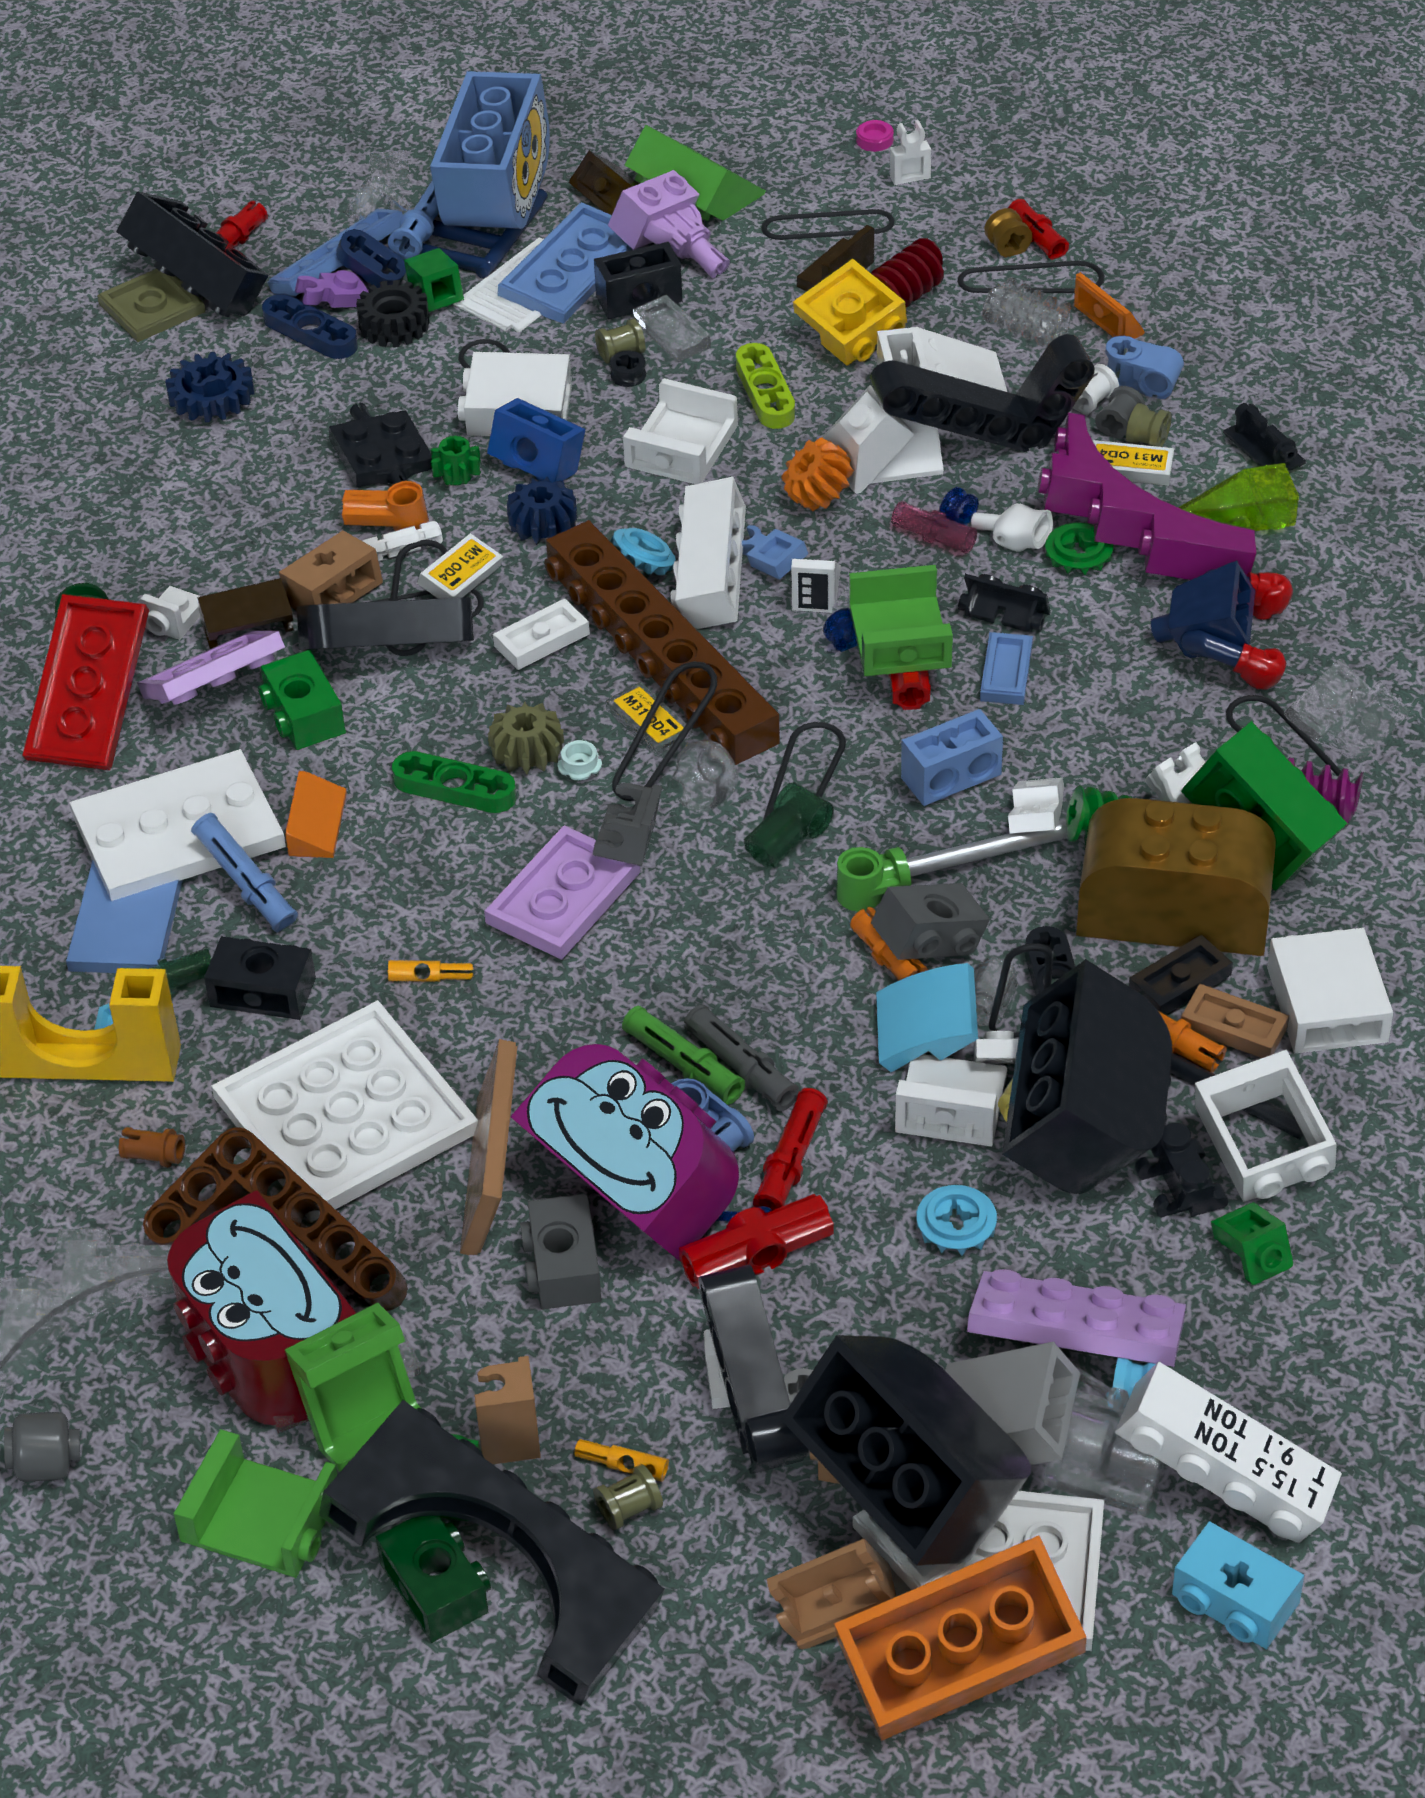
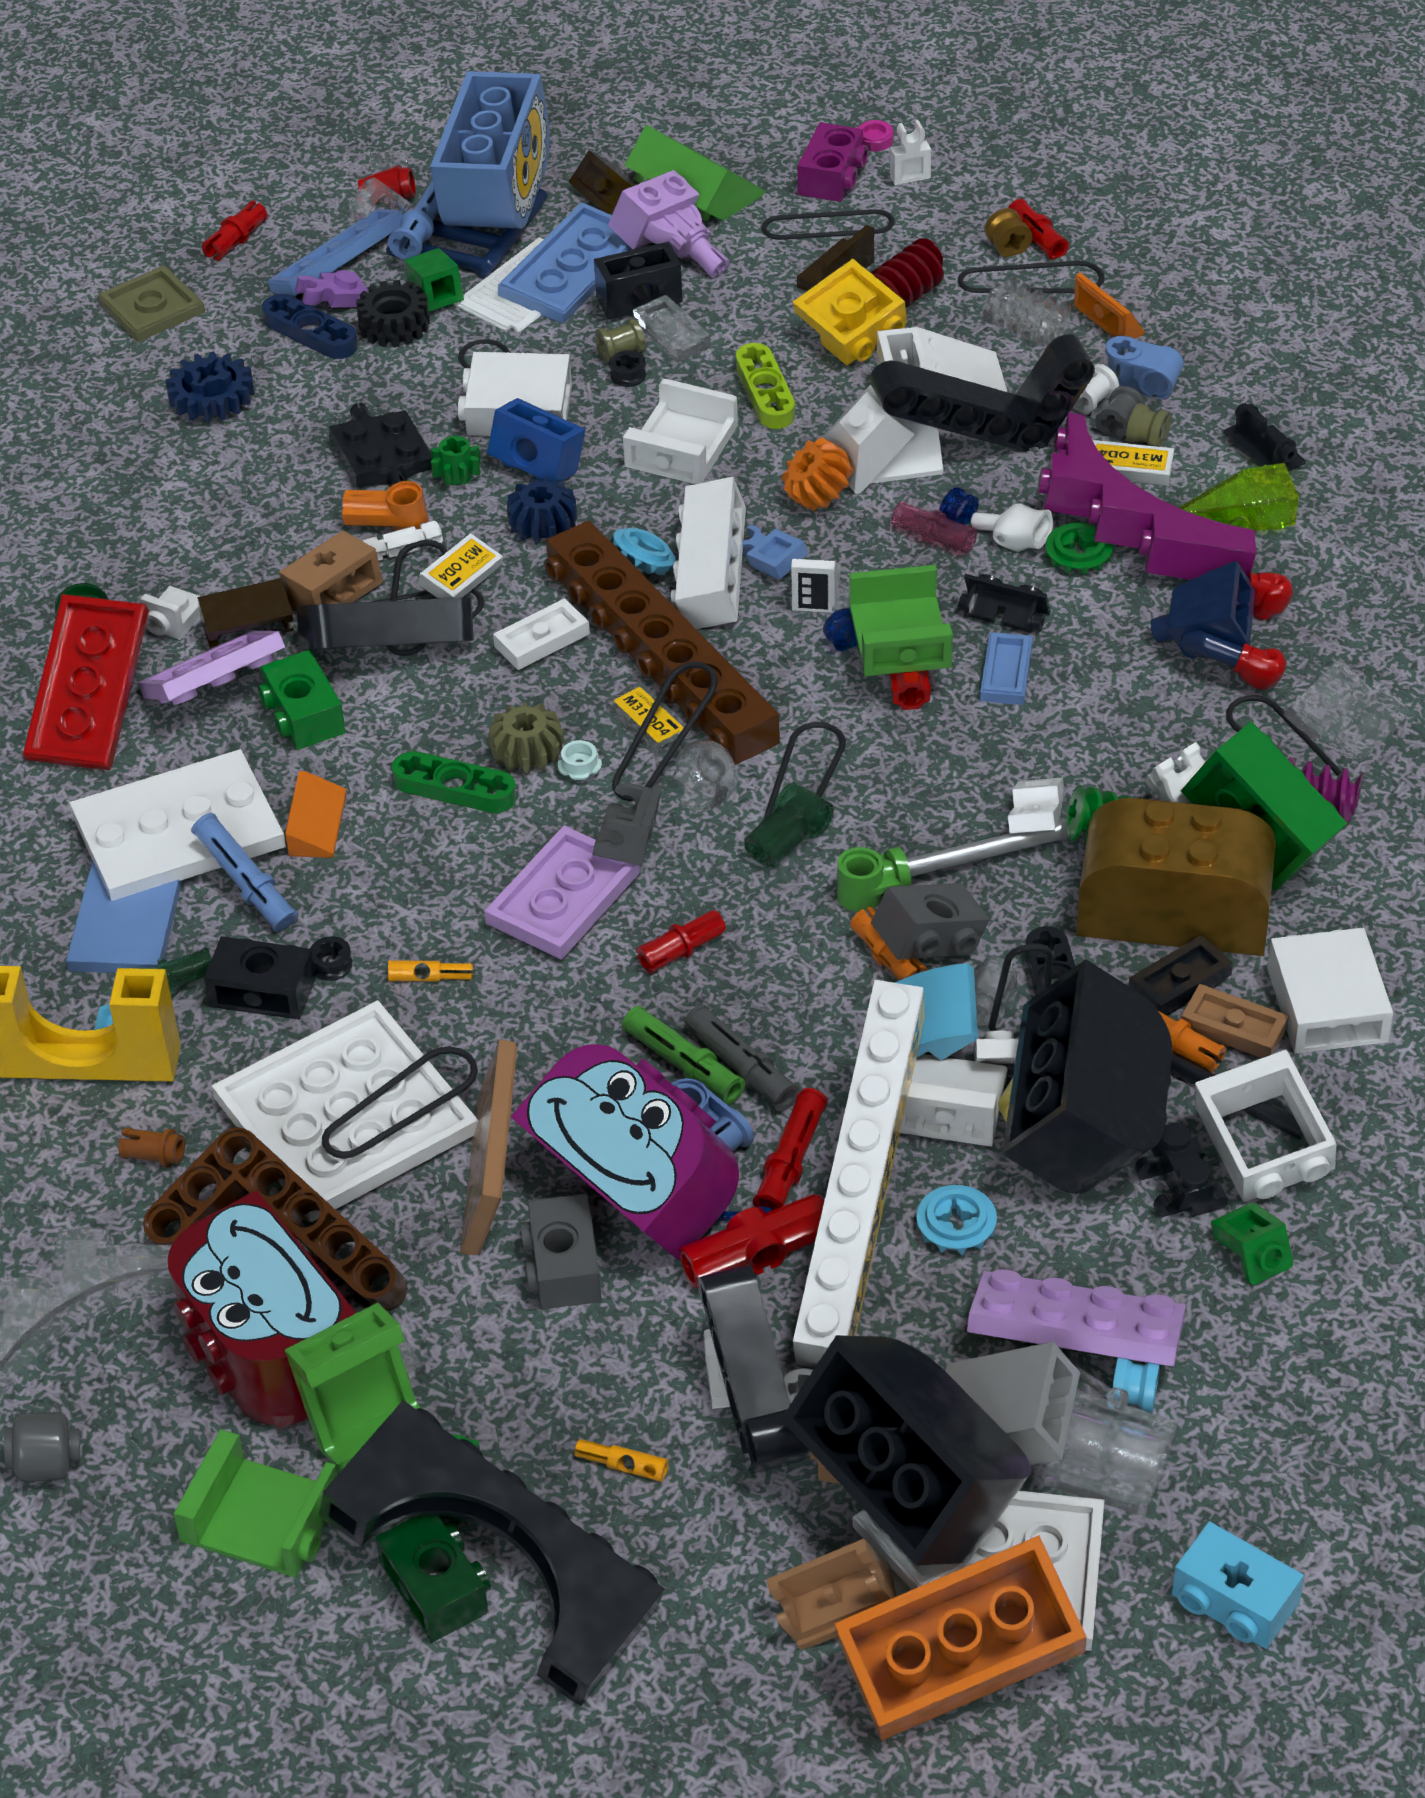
black wedge [116,191,269,317] -> none
dark blue beam [336,229,406,288] -> none
medium nougat hinge [474,1356,541,1464] -> none
olive bush [593,1464,663,1530] -> none
medium blue brick [901,709,1003,806] -> none
white brick [1115,1362,1342,1543] -> none
none -> black bush [310,936,352,981]
none -> black piece [322,1046,478,1159]
none -> red cone [358,165,416,203]
none -> red axle [636,910,726,974]
none -> white brick [793,980,925,1368]
none -> magenta brick [797,122,868,202]

